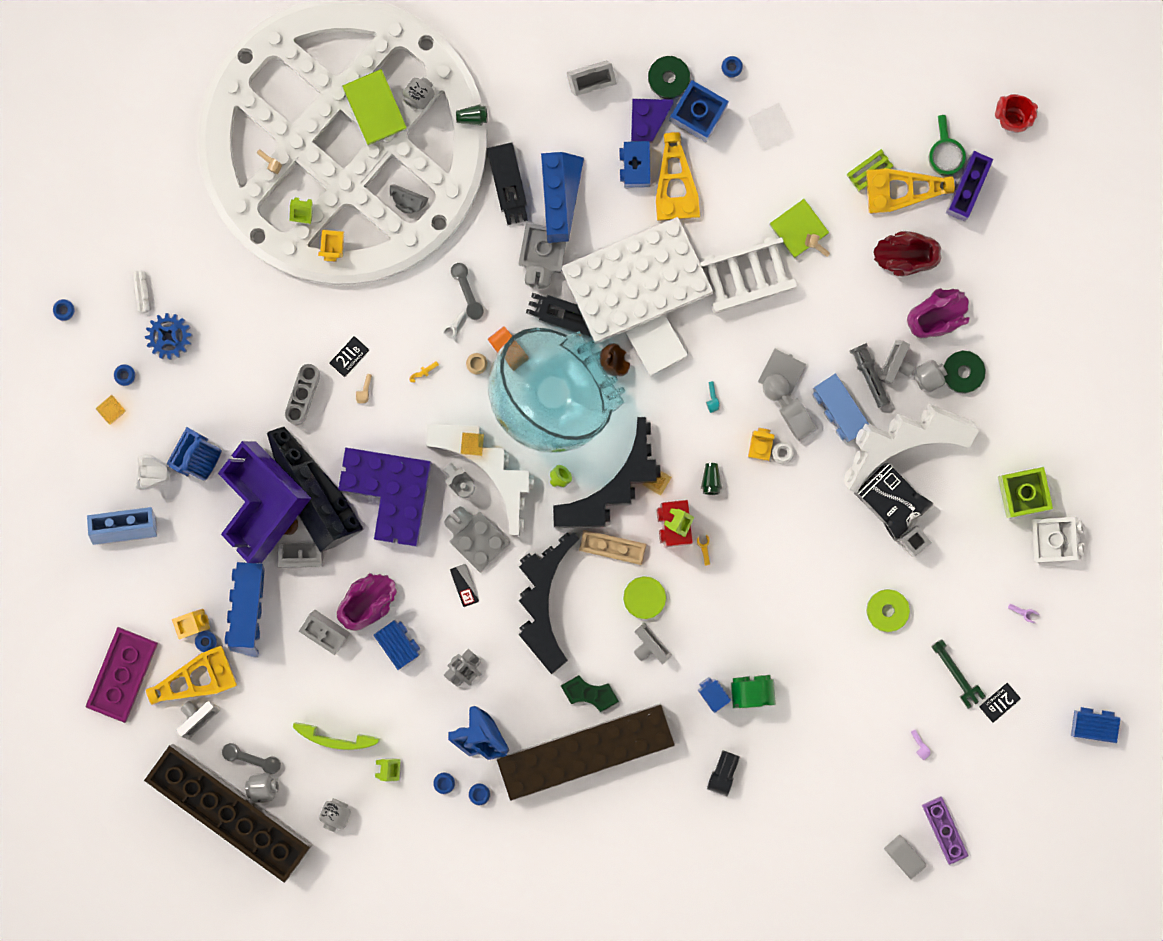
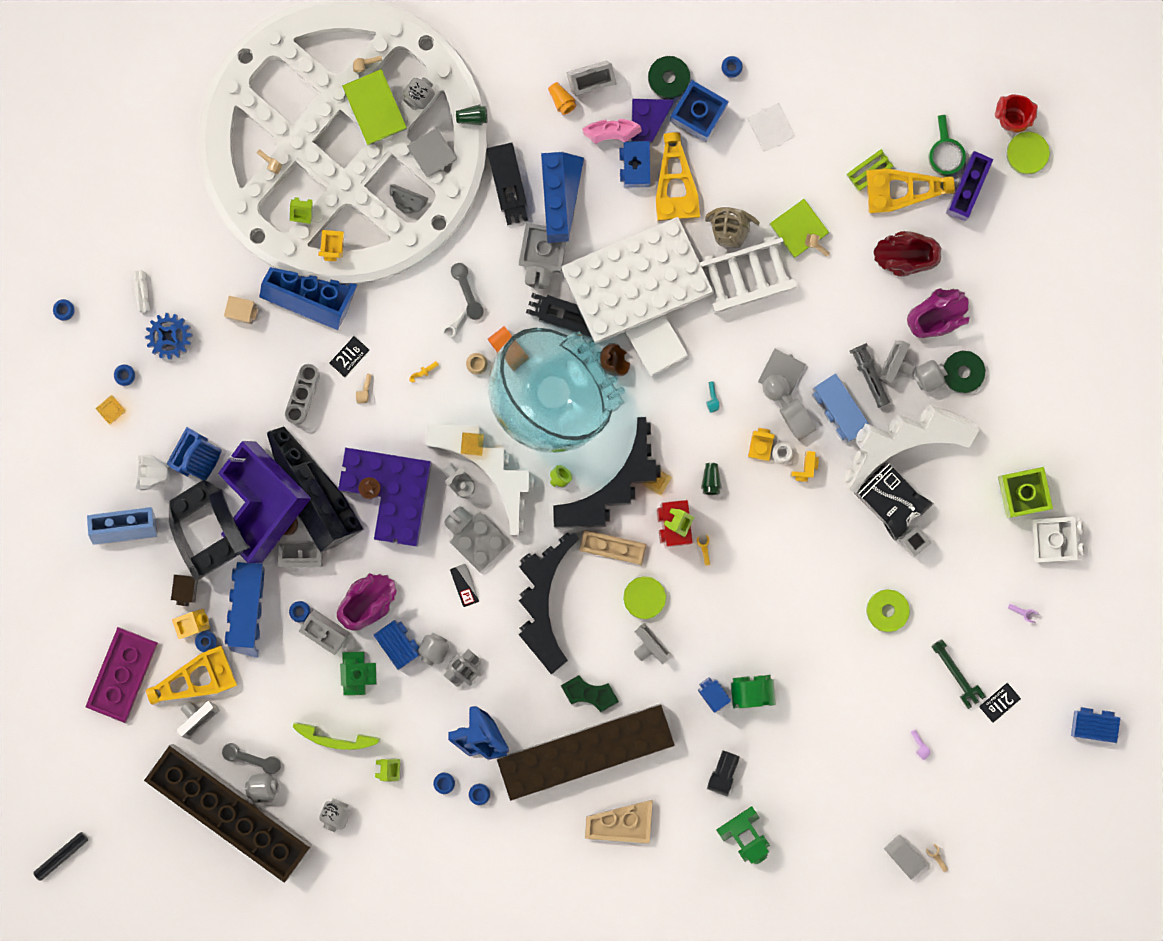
medium lavender tile [922,796,969,865] -> none
none -> black axle [33,832,88,881]
none -> black wedge [169,480,250,581]
none -> dark brown brick [171,574,198,606]
none -> tan brick [224,295,259,324]
none -> blue wedge [259,267,357,330]
none -> blue plate [289,601,311,622]
none -> green tile [340,651,377,696]
none -> tan hand [353,56,382,72]
none -> reddish brown tile [358,477,381,499]
none -> light grey piece [407,127,457,178]
none -> light grey head [418,632,449,666]
none -> light orange cone [548,82,577,115]
none -> bright pink tile [582,119,642,144]
none -> tan wing [585,799,653,843]
none -> dark tan piece [705,207,760,248]
none -> green tile [716,806,770,864]
none -> yellow bracket [790,451,819,482]
none -> tan hand [926,844,948,872]
none -> lime tile [1006,131,1050,174]

